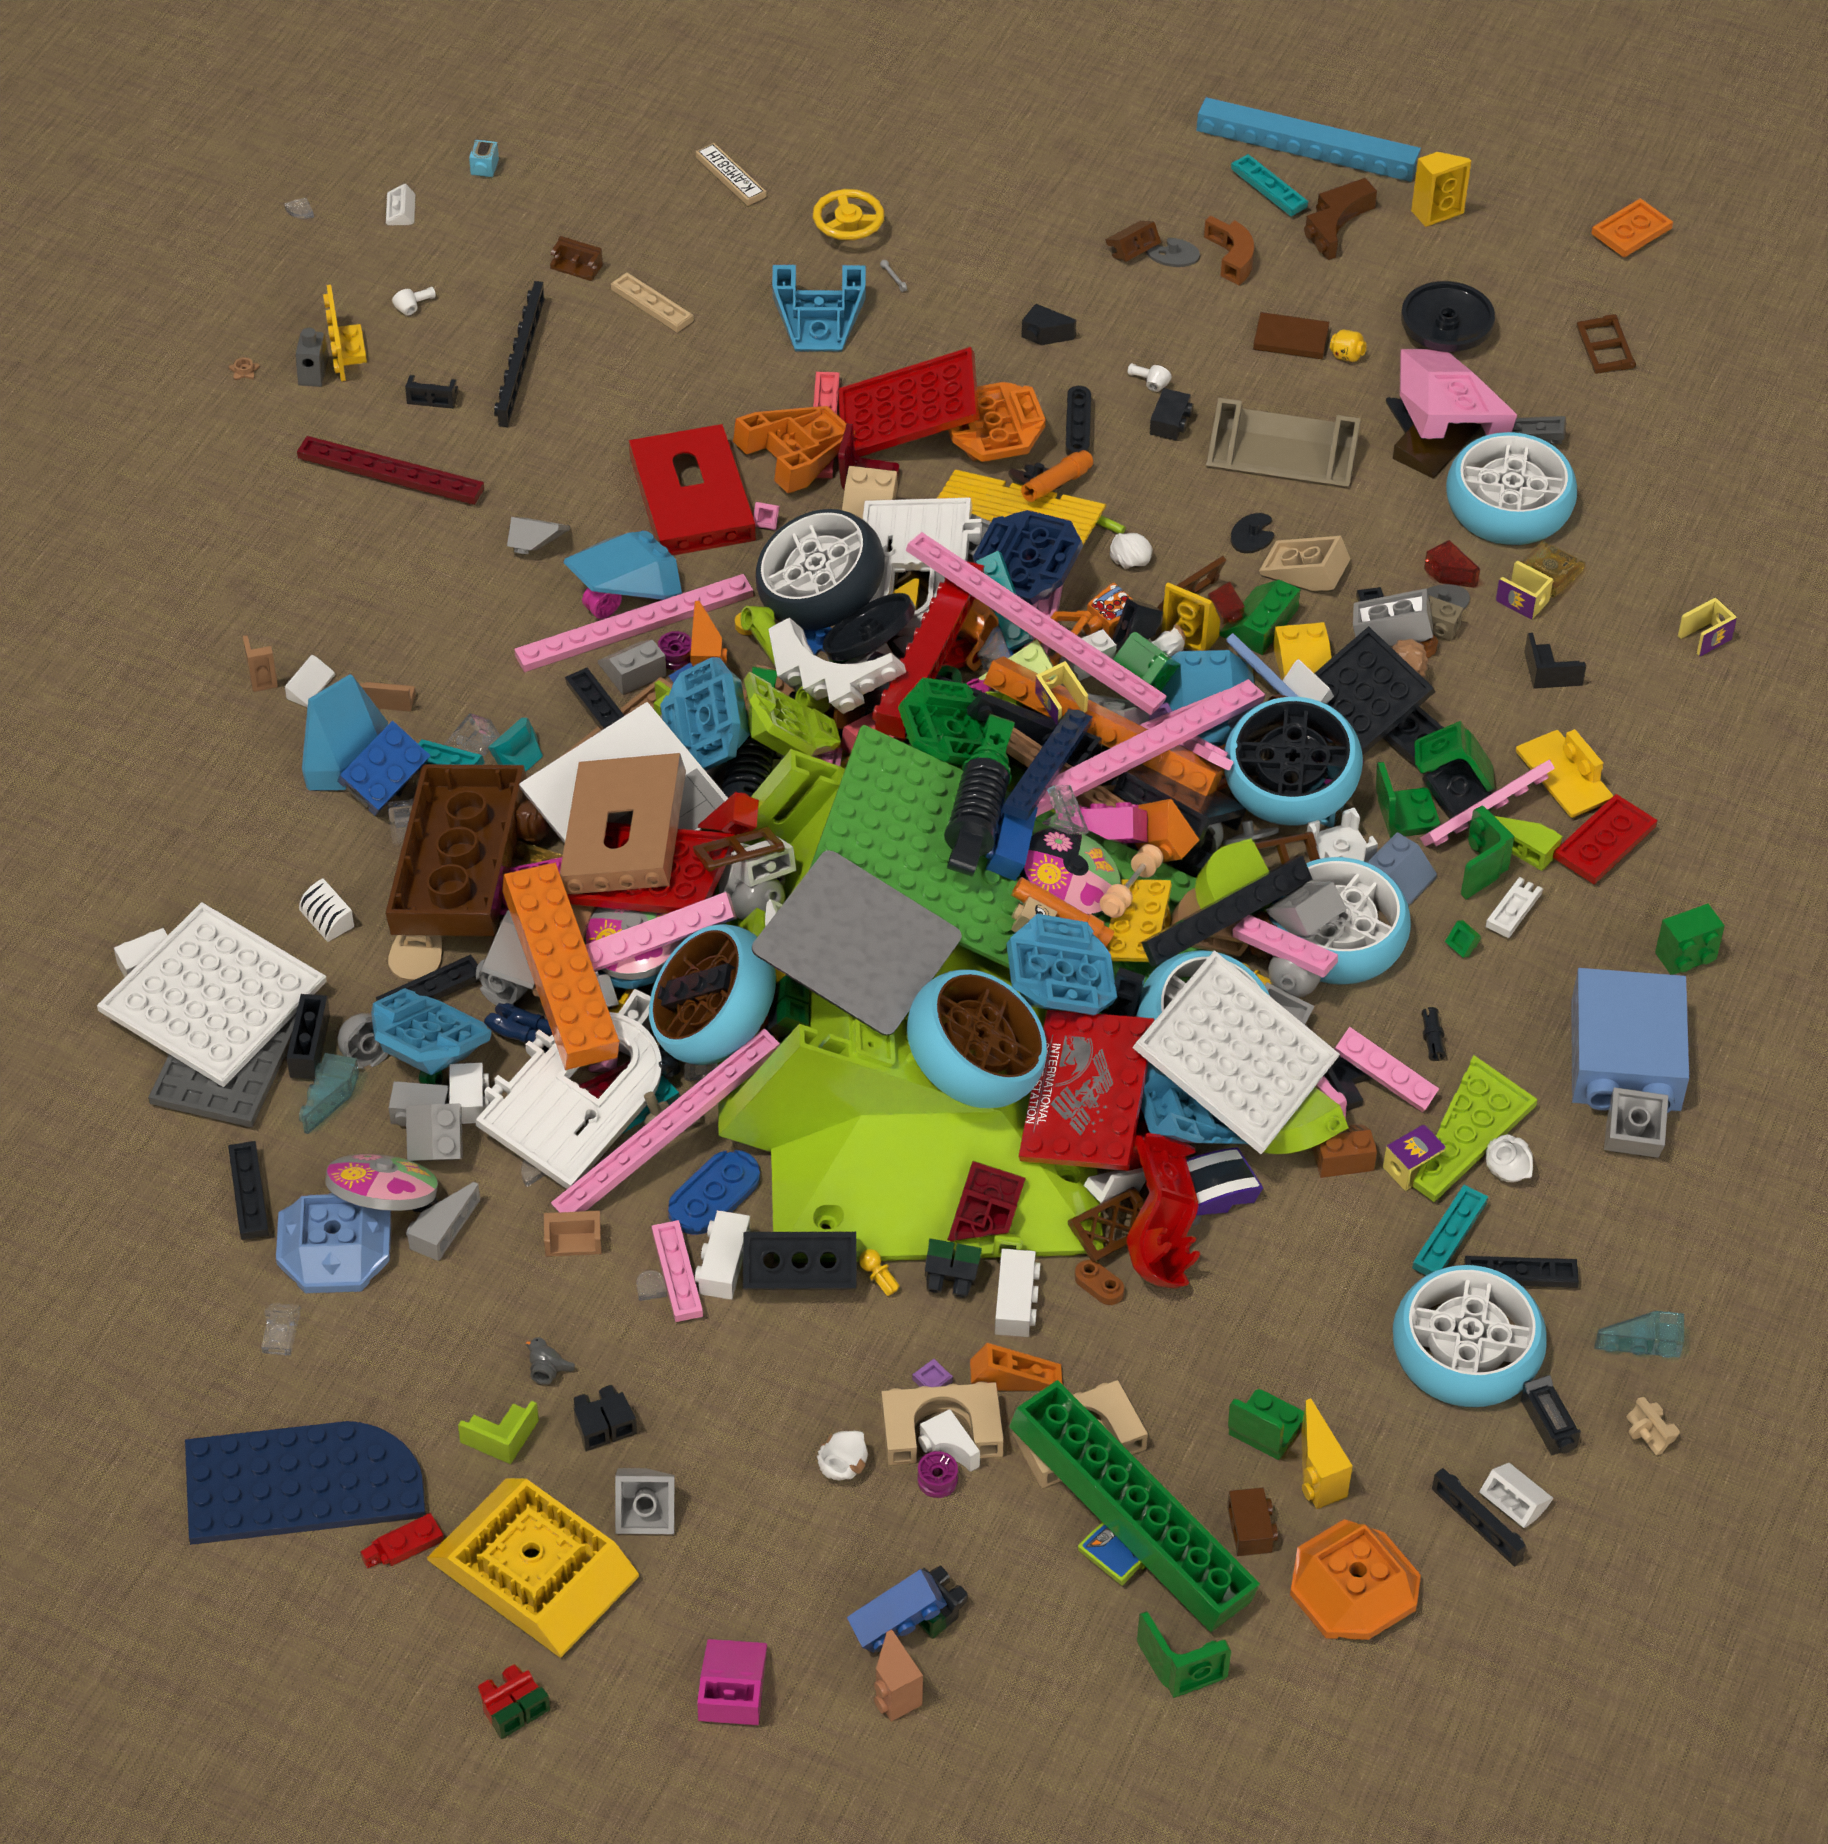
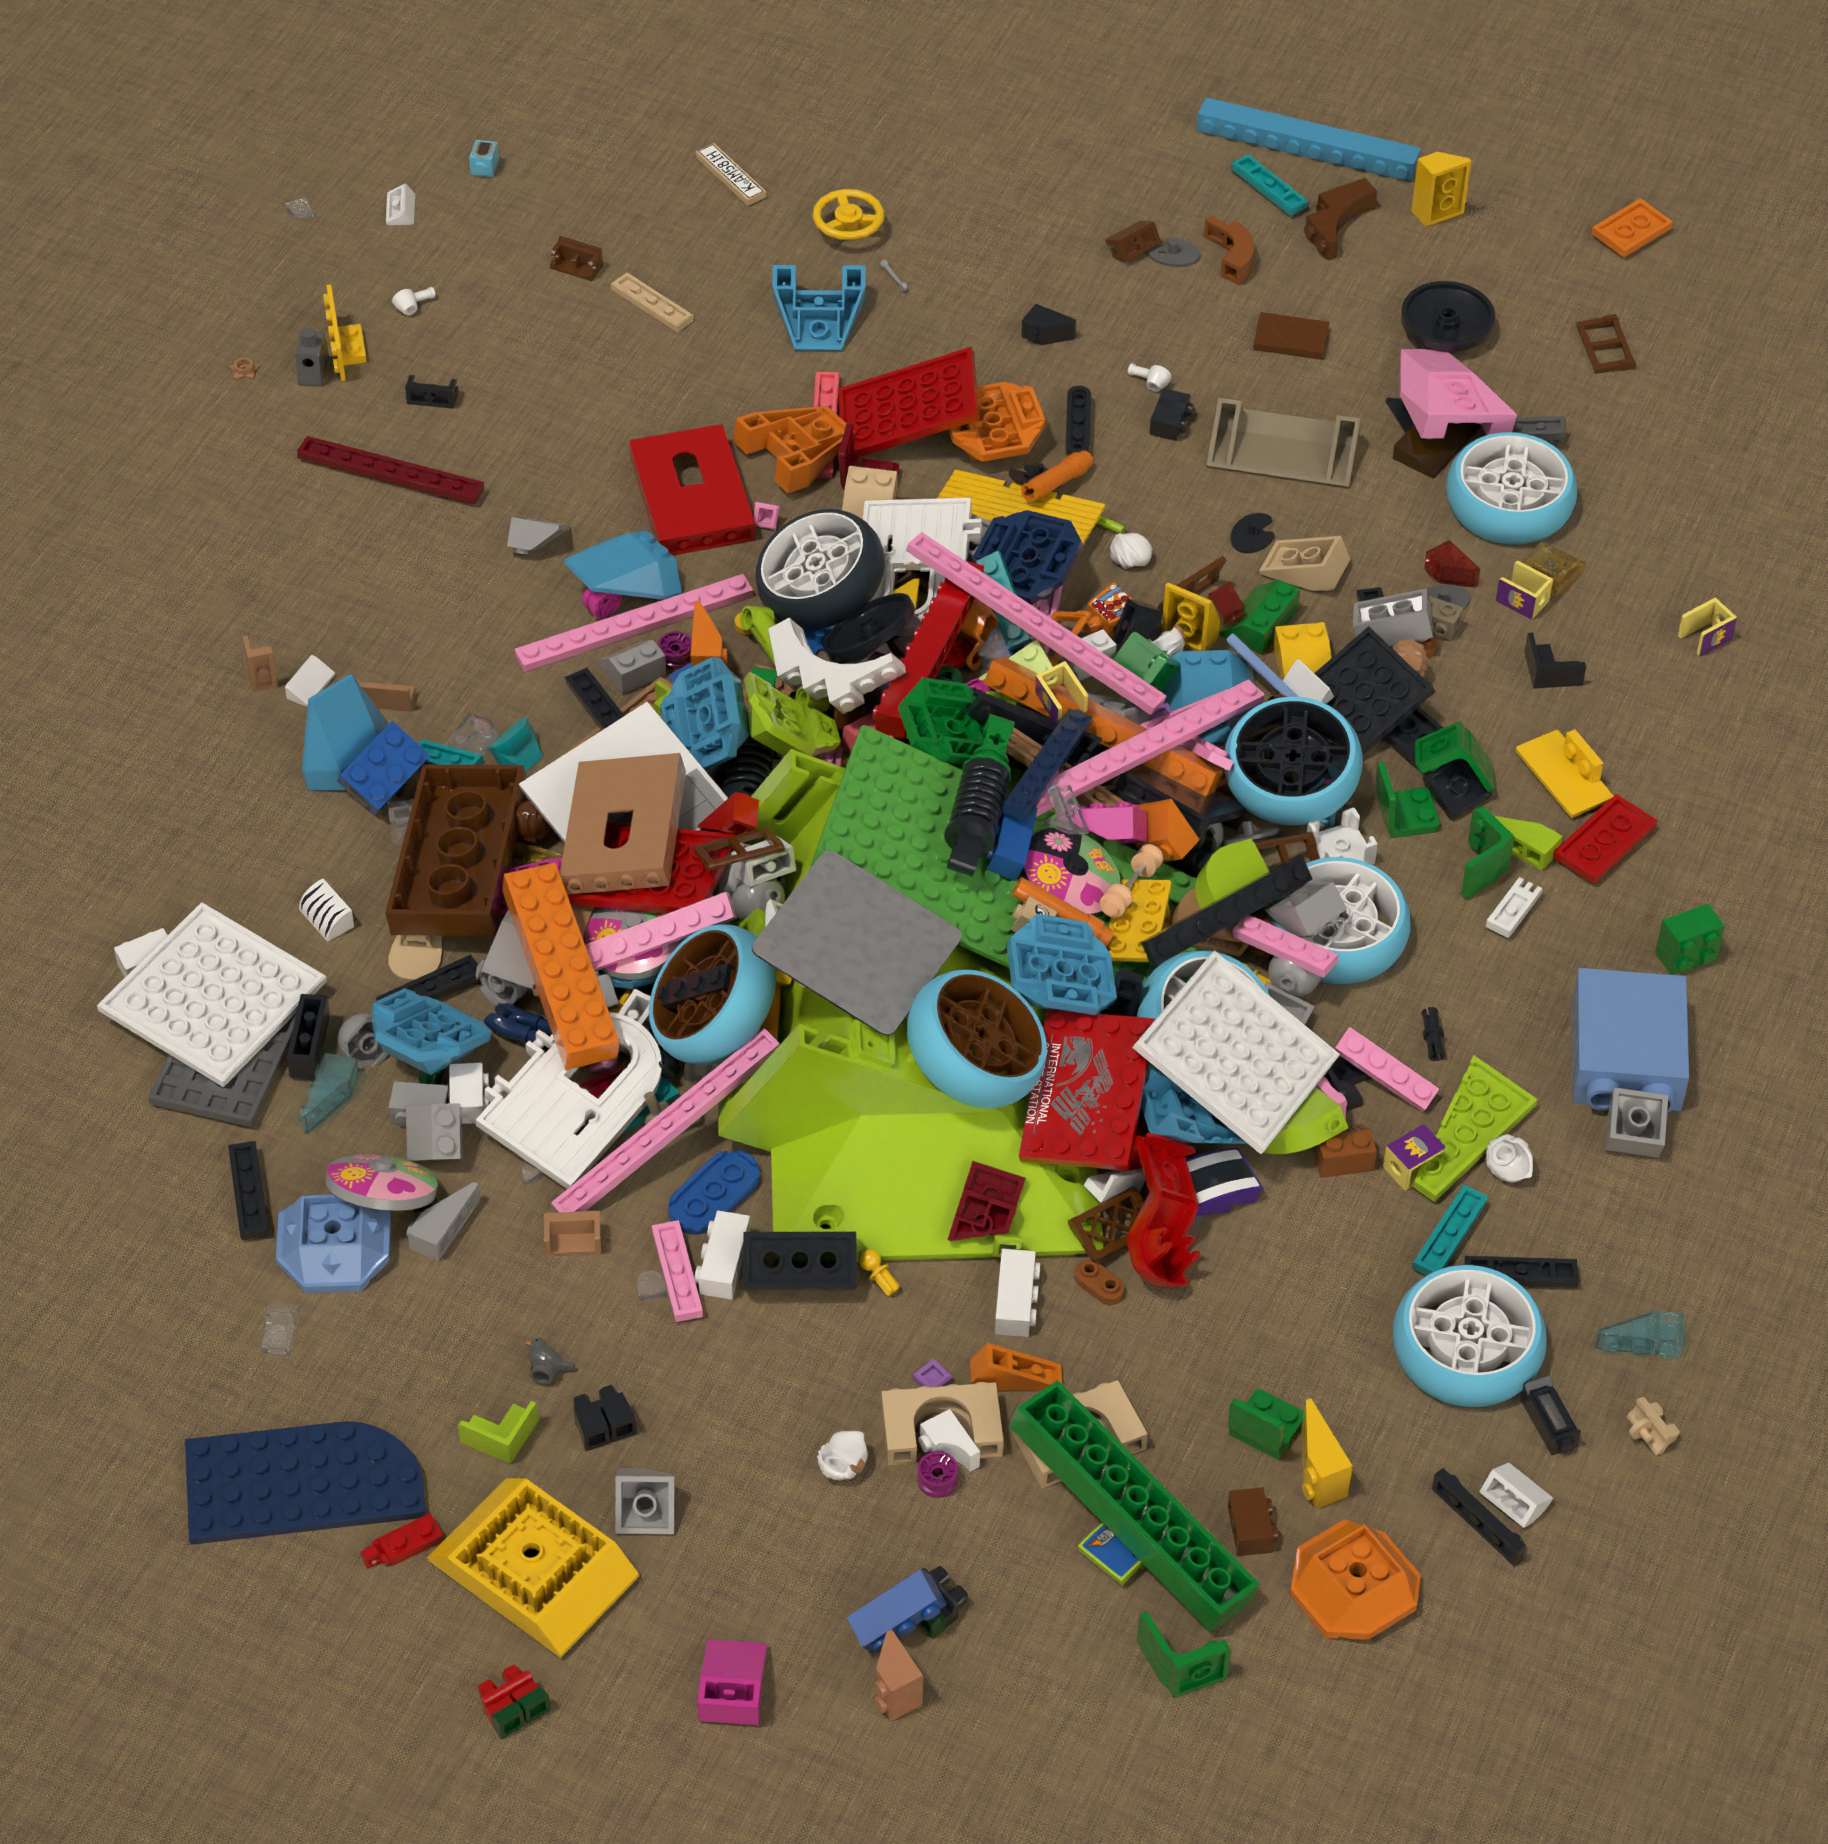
black plate [494,281,545,428] -> none
dark green hips [765,975,809,1040] -> none
black hips [925,1238,982,1298] -> none
yellow head [1330,329,1367,362] -> none
sand blue slope [1367,832,1437,907] -> none
bright pink plate [1420,760,1555,846] -> none
green tile [1445,920,1481,958] -> none

